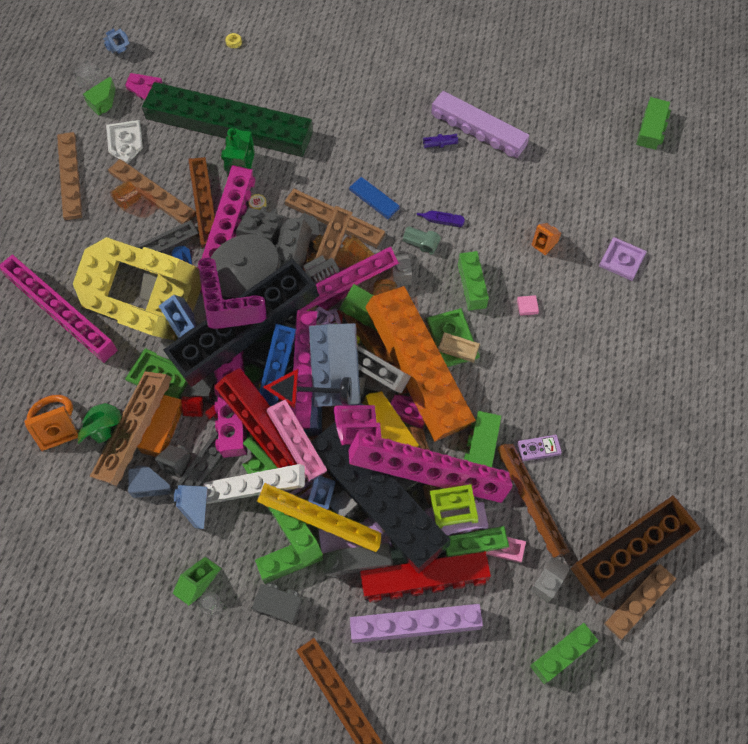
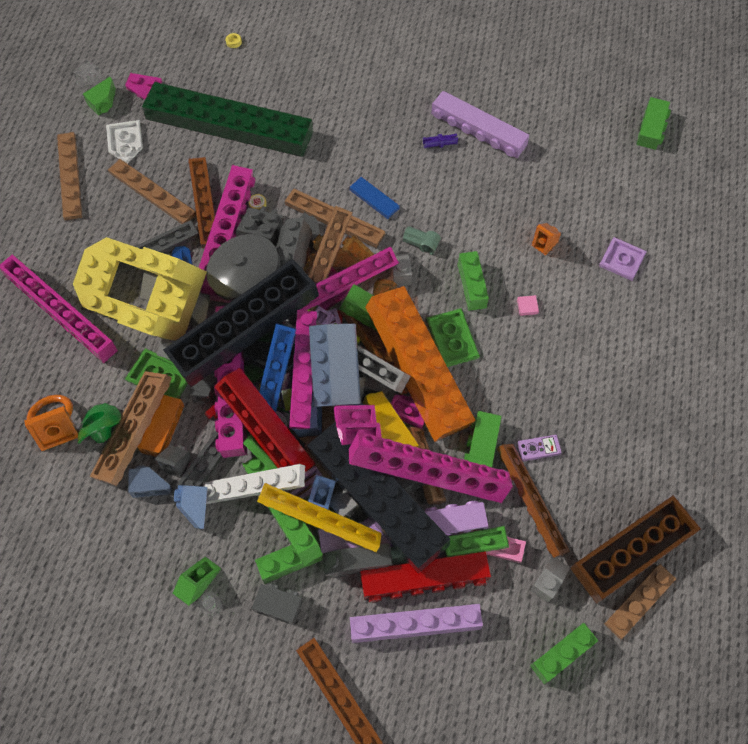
medium blue brick [103,28,130,54] -> none
clear orange piece [110,180,141,211] -> none
medium blue slope [159,295,196,338] -> none
red tile [181,396,204,417] -> none
magenta beam [198,258,266,329] -> none
green brick [221,128,255,177] -> none
black piece [263,369,352,409] -> none
bright pink plate [267,399,327,482] -> none
dark grey piece [303,255,339,283] -> none
dark purple piece [417,210,465,227] -> none
lime plate [430,484,478,529] -> none
tan tile [438,332,480,363] -> none

